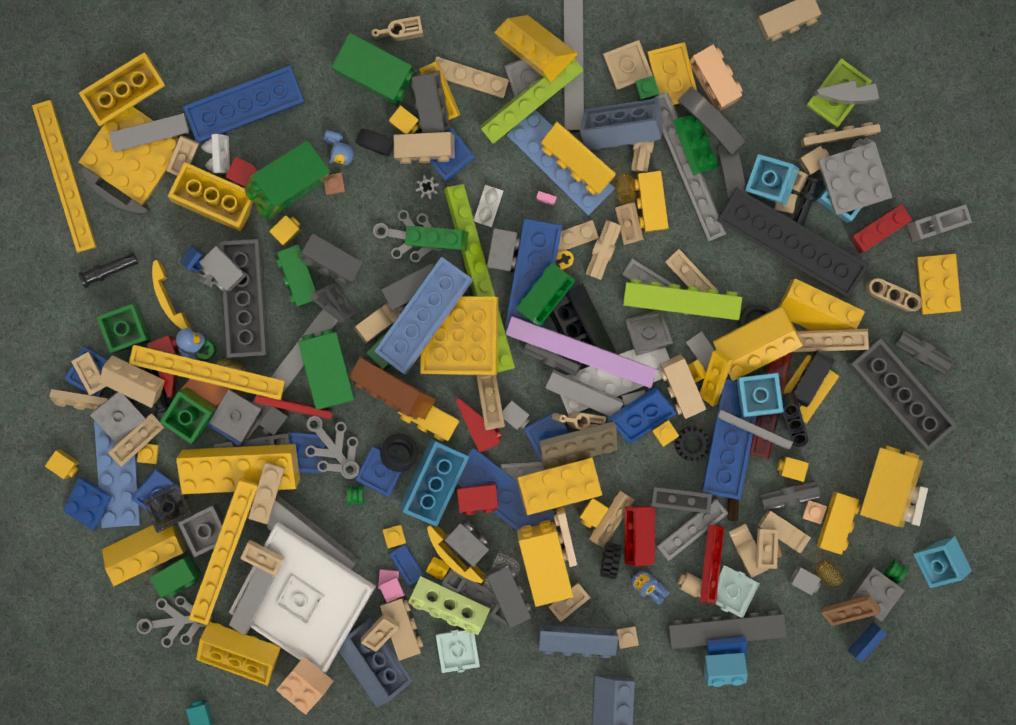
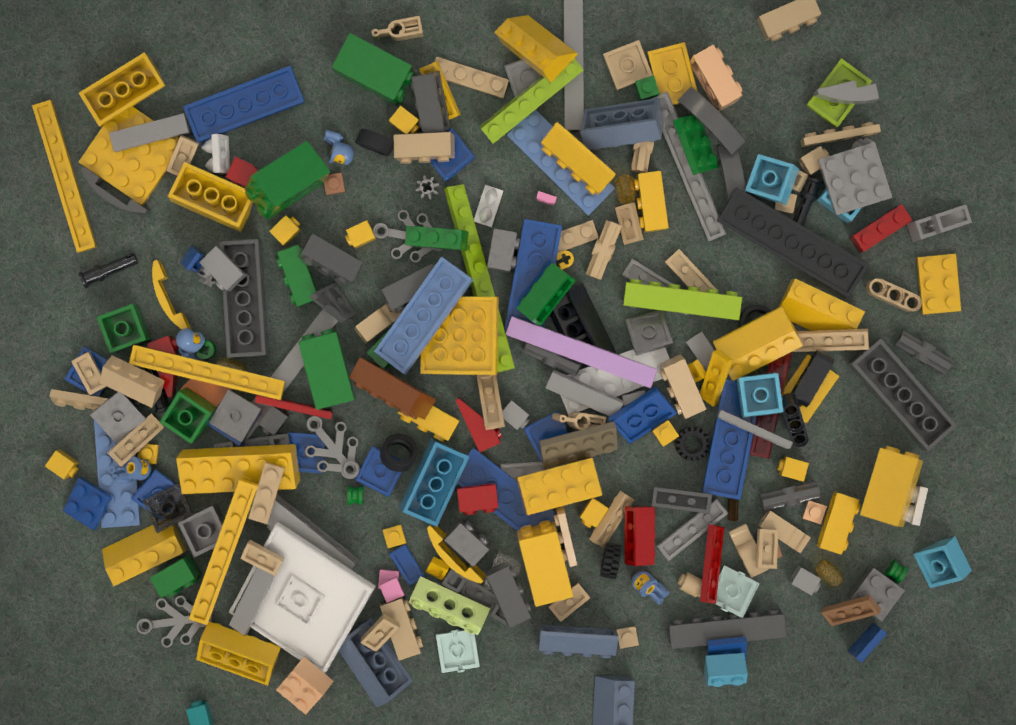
none -> medium blue piece [109,457,151,484]
none -> yellow brick [345,220,376,249]

